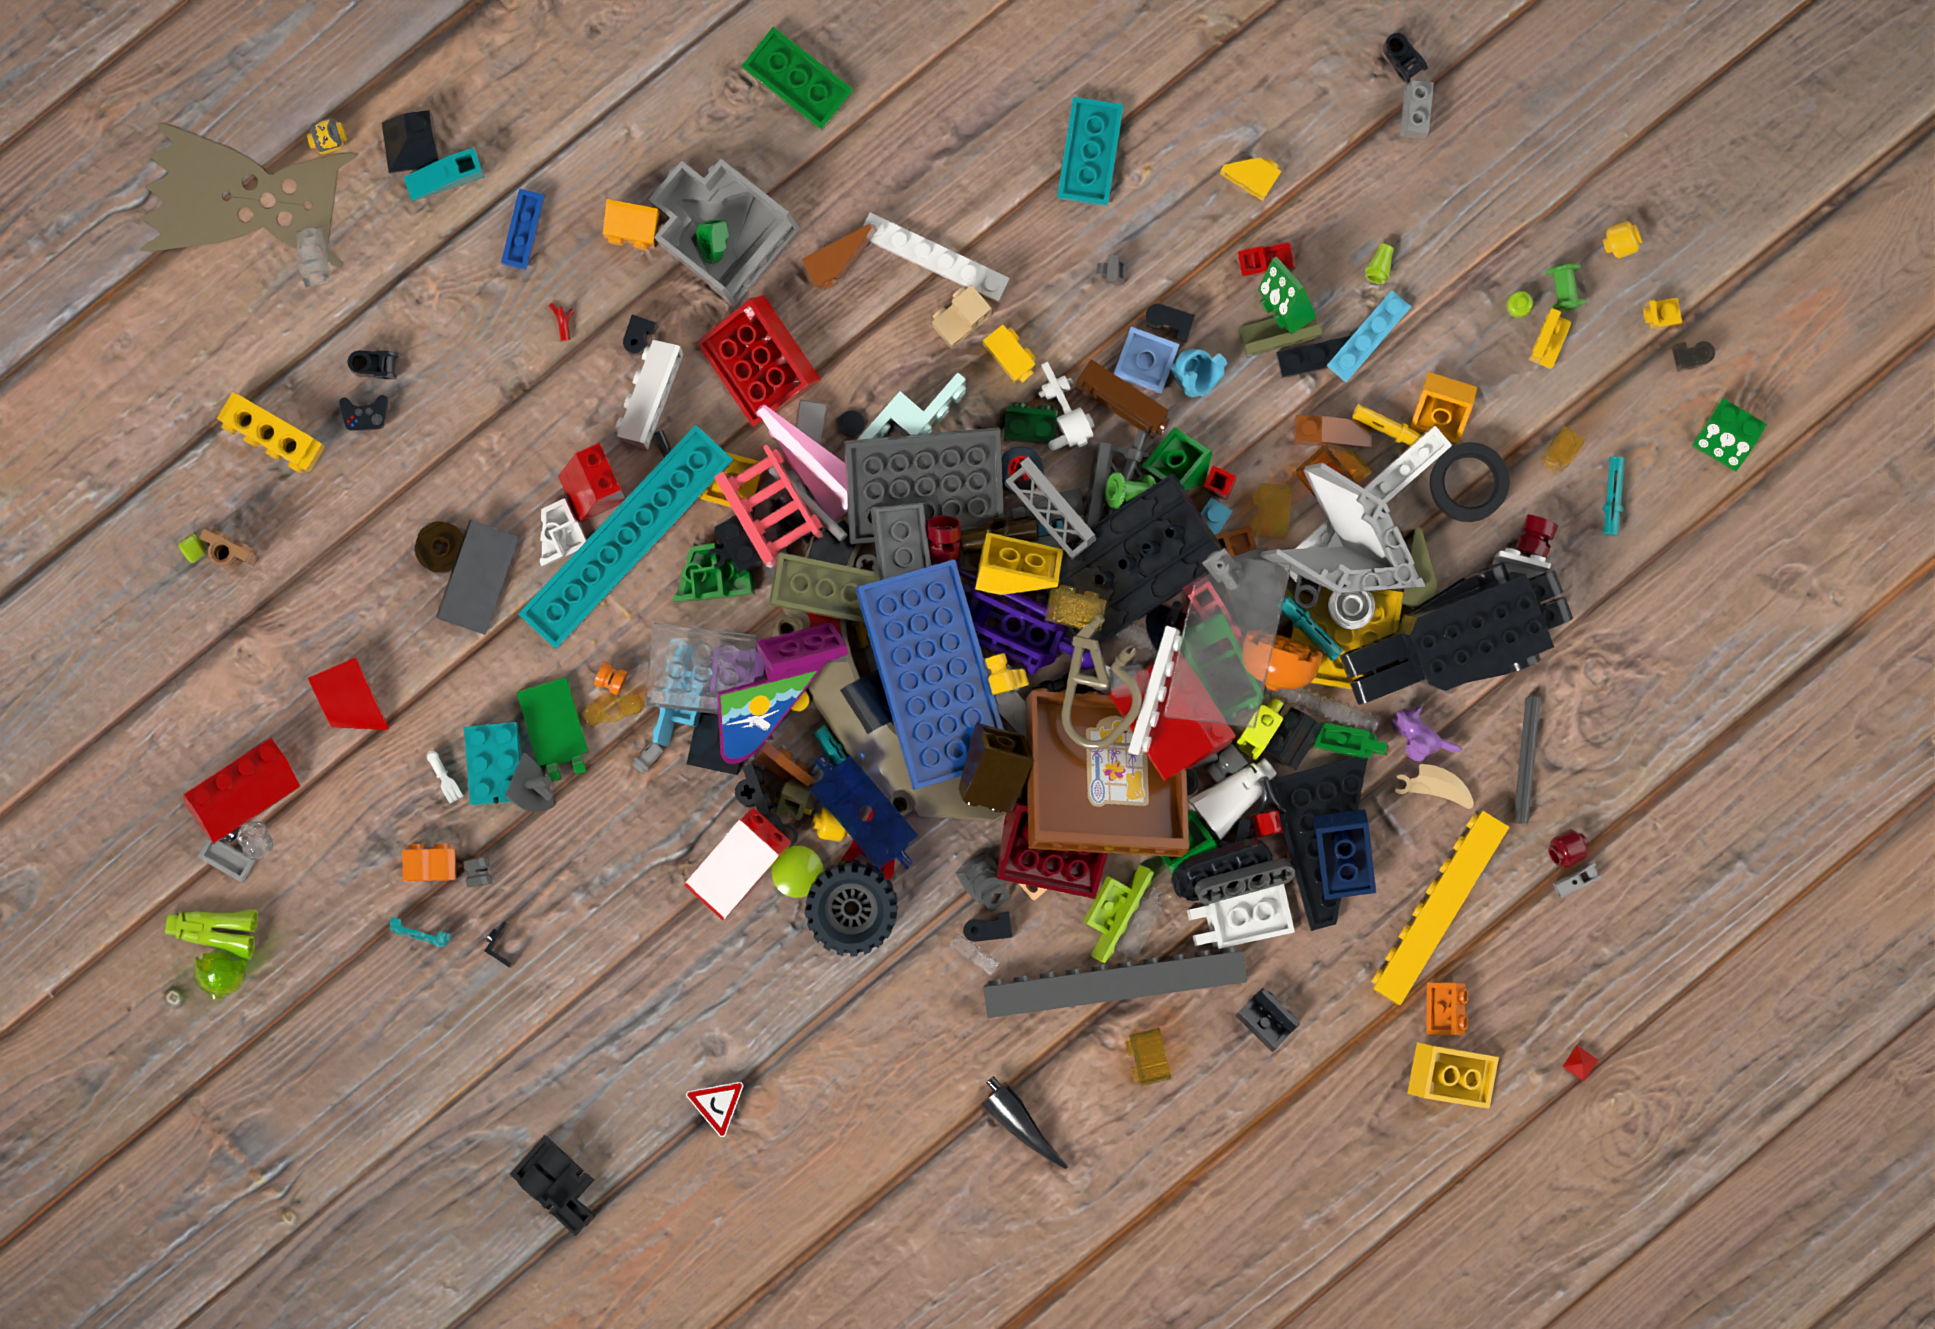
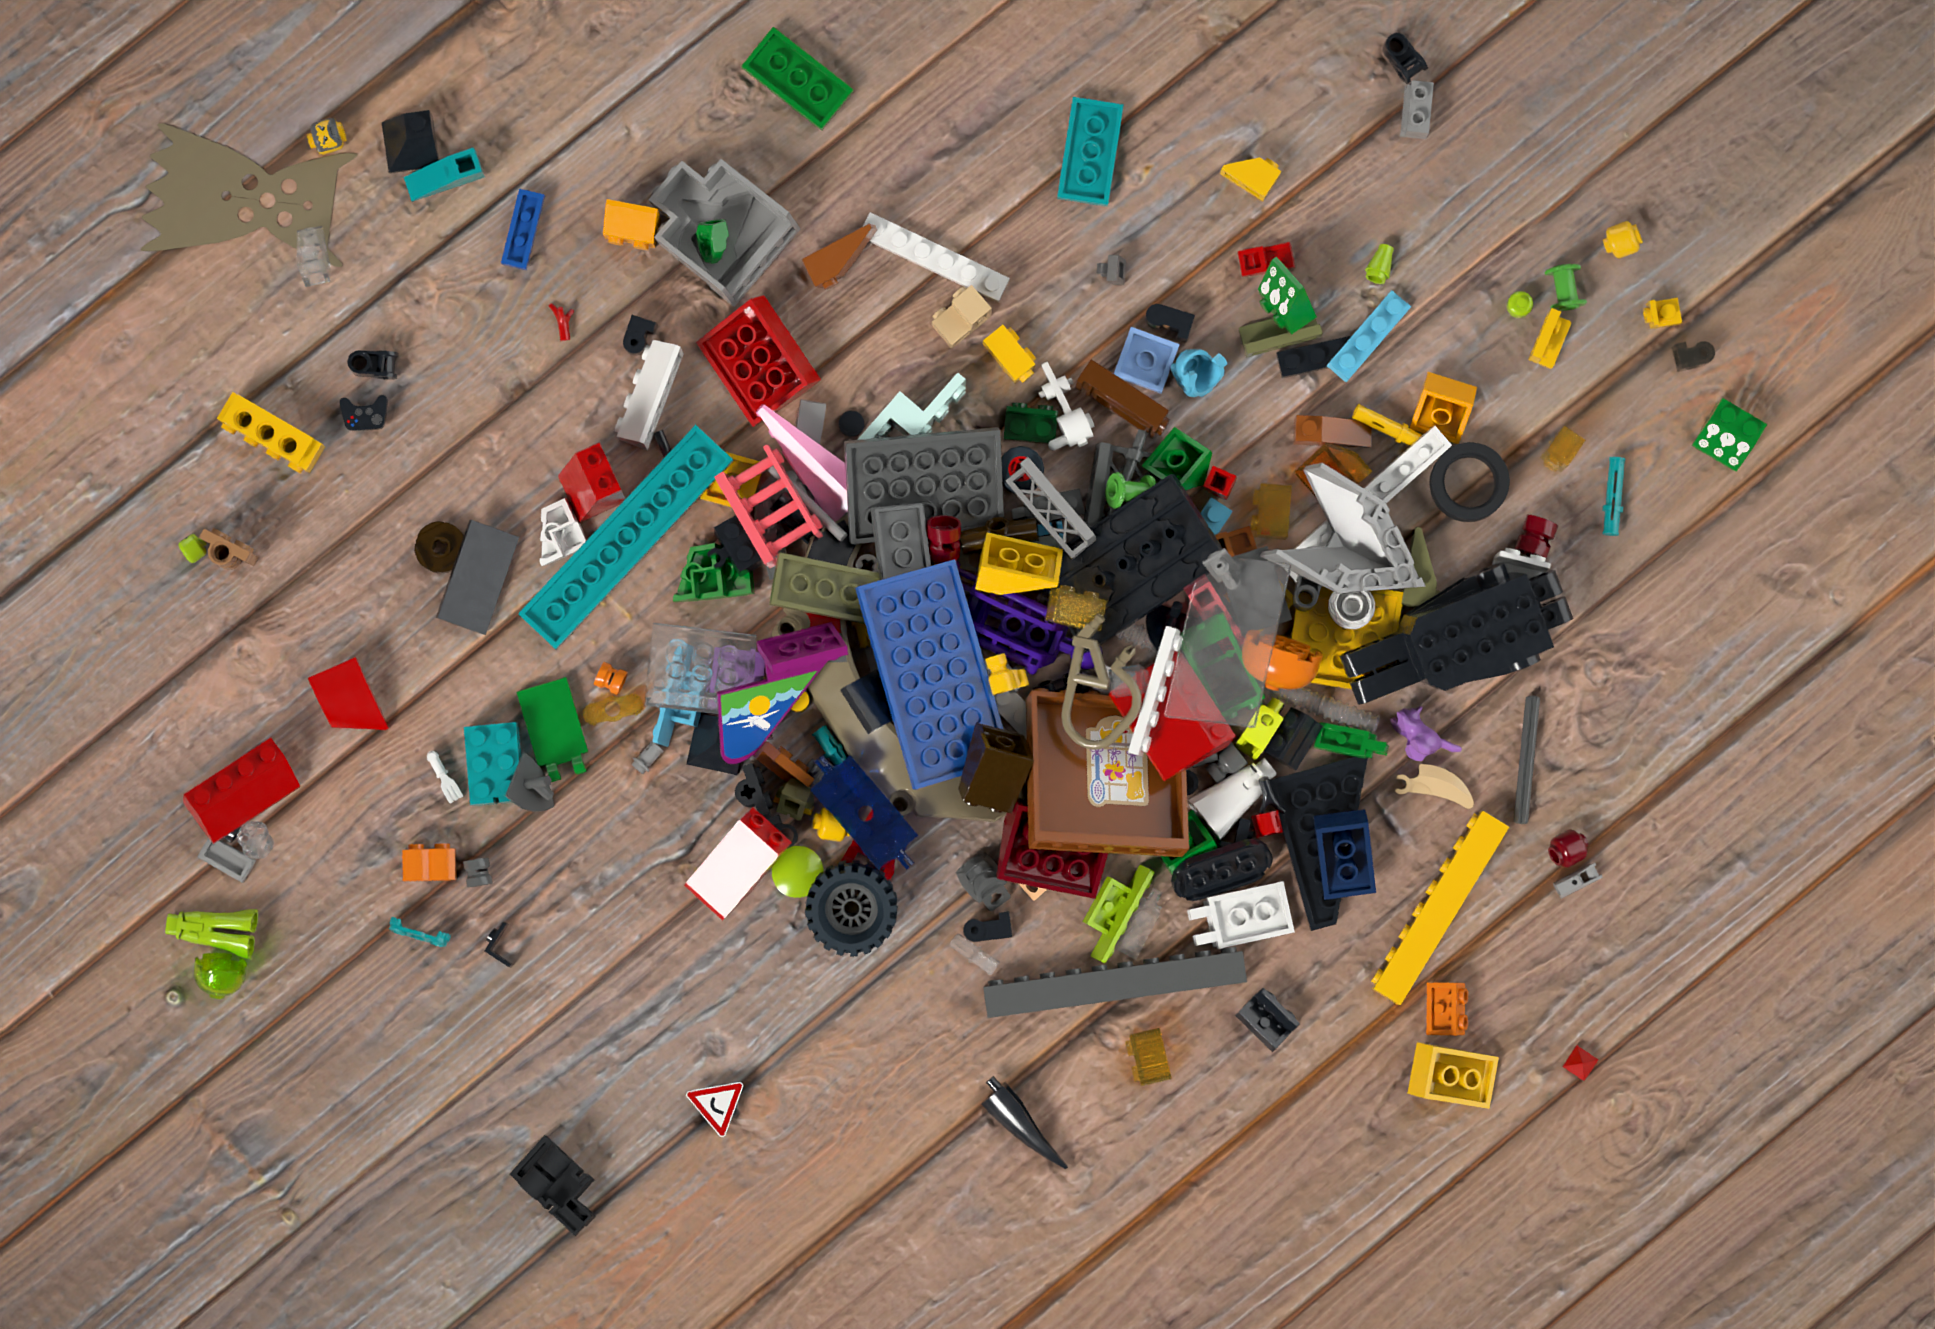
dark grey beam [1195,858,1295,904] -> none
teal pin [1277,595,1343,661] -> none

